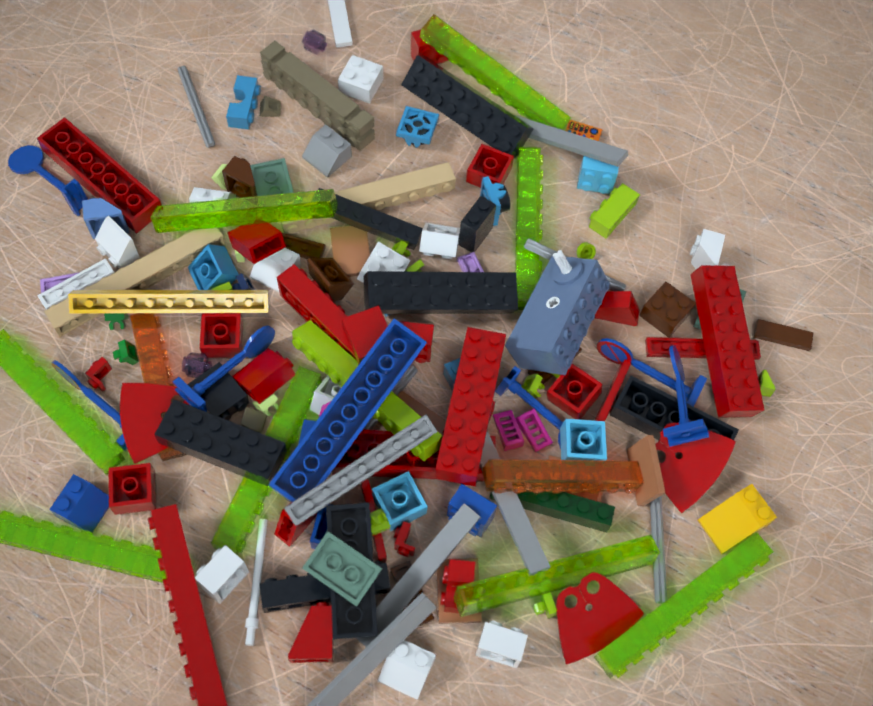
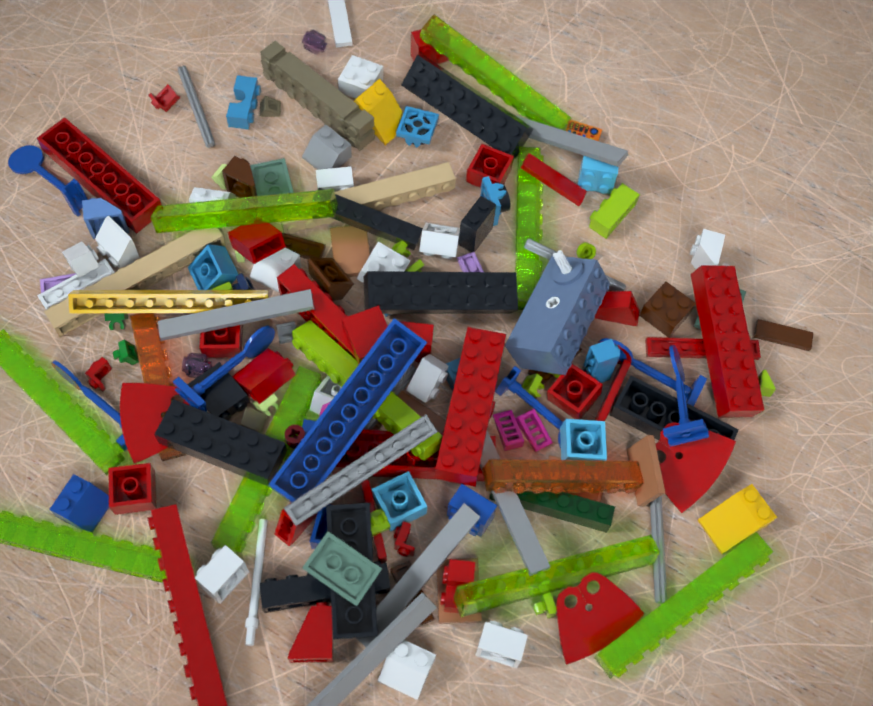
none -> white brick [62,241,99,277]
none -> red bracket [148,84,181,112]
none -> light grey tile [158,289,315,341]
none -> light grey tile [276,321,296,344]
none -> dark red wheel [284,424,305,449]
none -> white brick [316,167,354,193]
none -> yellow slope [354,78,403,146]
none -> white brick [406,354,449,403]
none -> red tile [520,153,587,206]
none -> dark azure brick [582,339,620,383]

